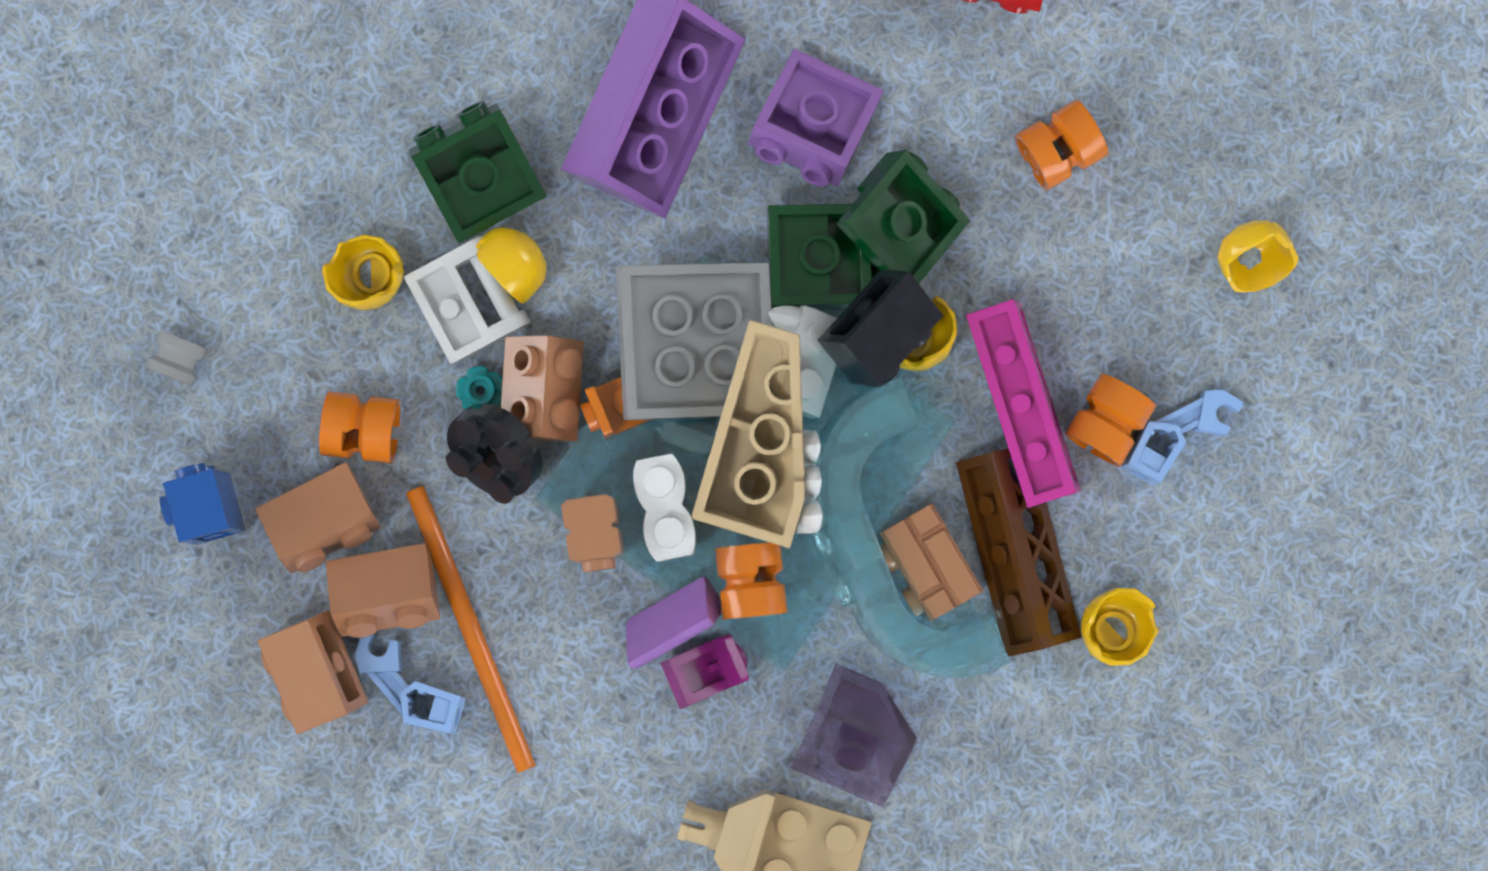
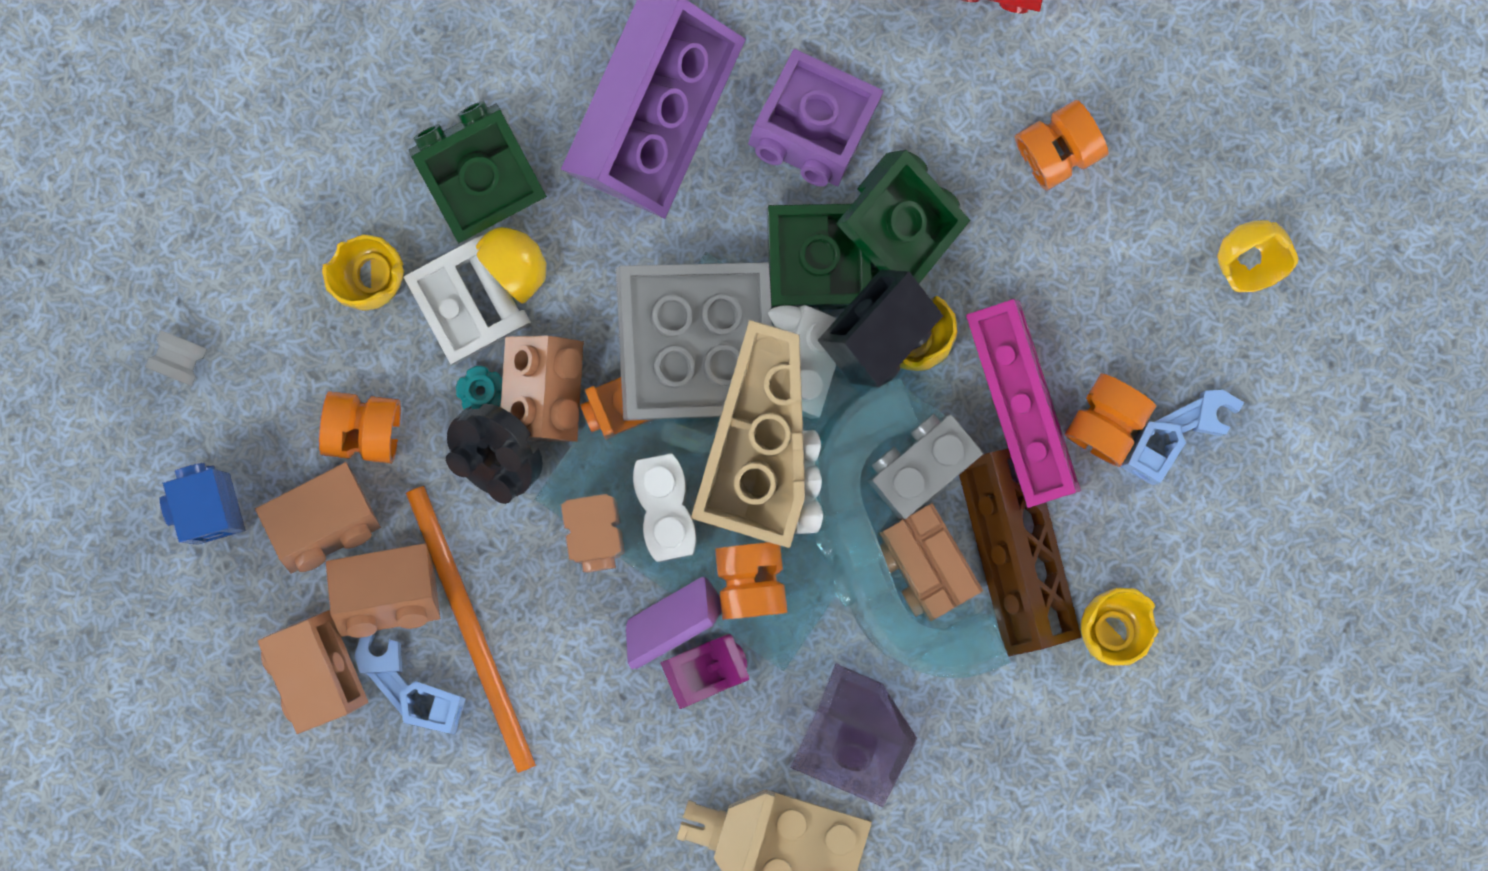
none -> light grey brick [867,414,984,519]

